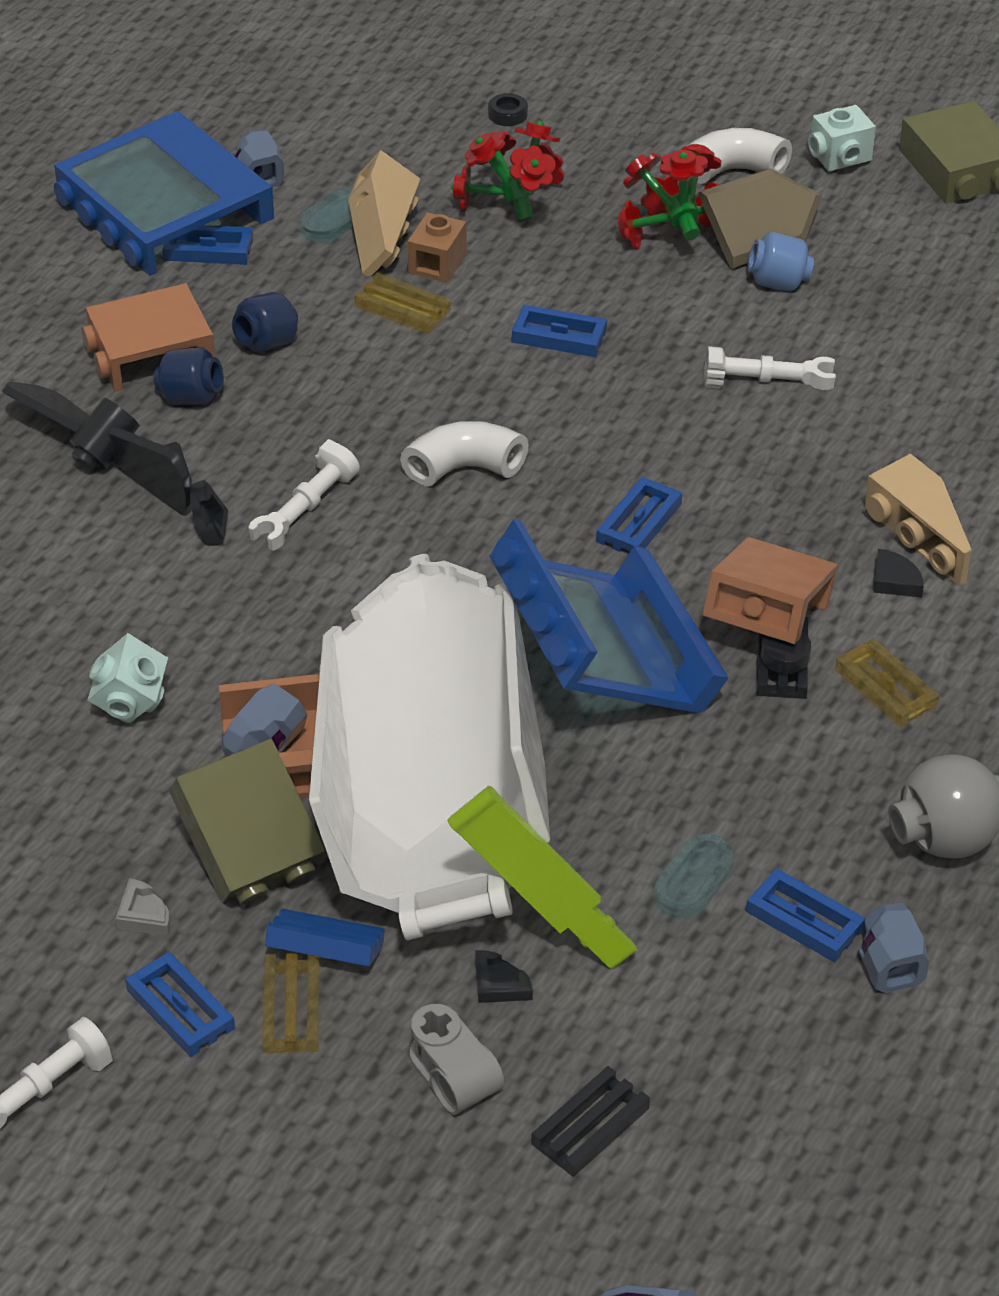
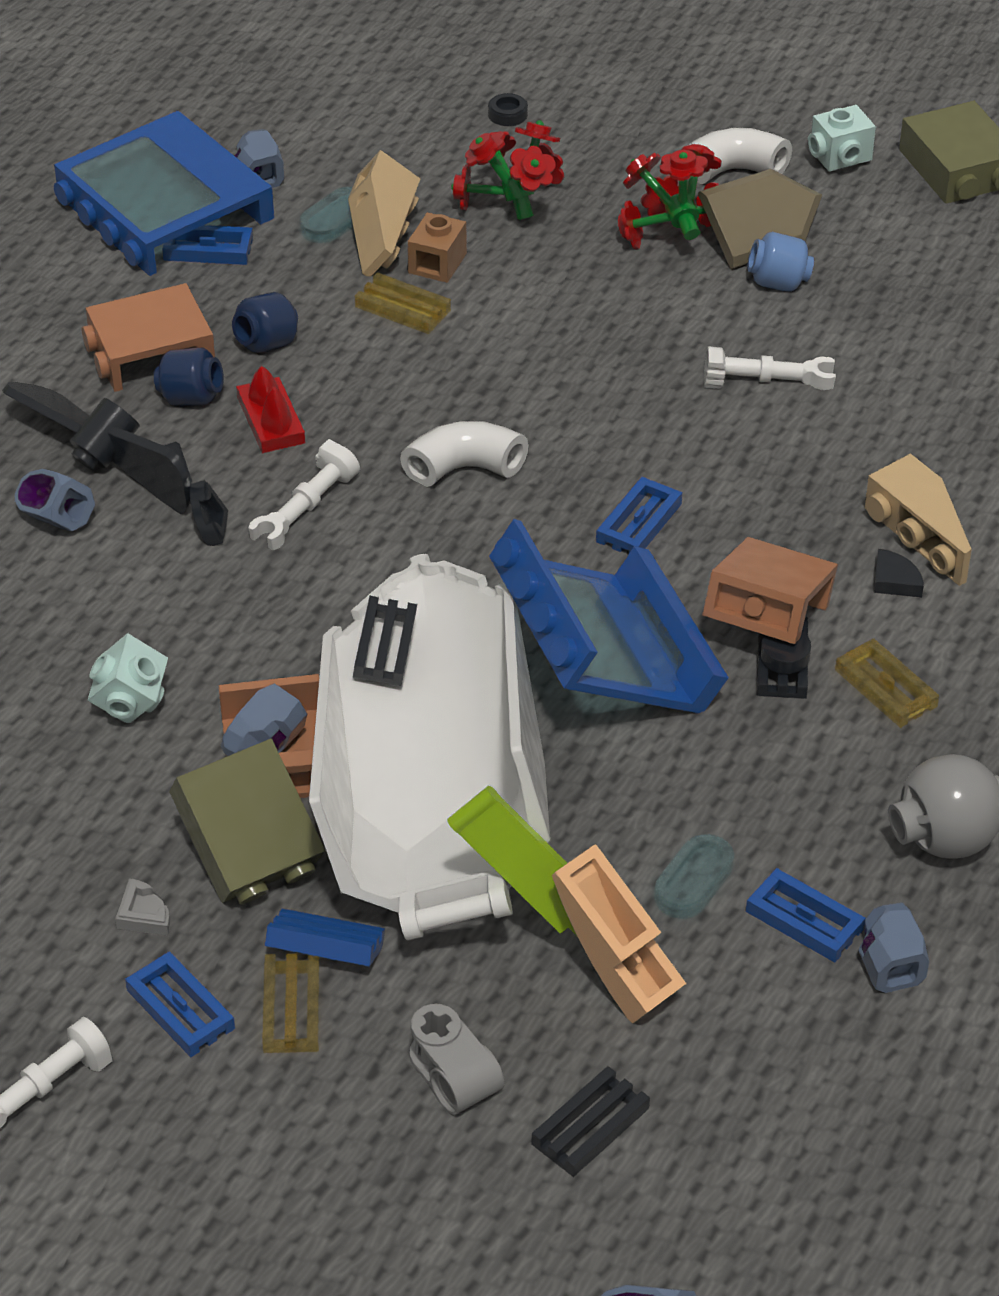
black tile [475,950,533,1003] -> none
blue tile [512,304,607,357] -> none
none -> sand blue rock [15,469,95,531]
none -> red tile [236,366,305,453]
none -> black tile [353,595,418,686]
none -> light nougat slope [552,844,687,1023]

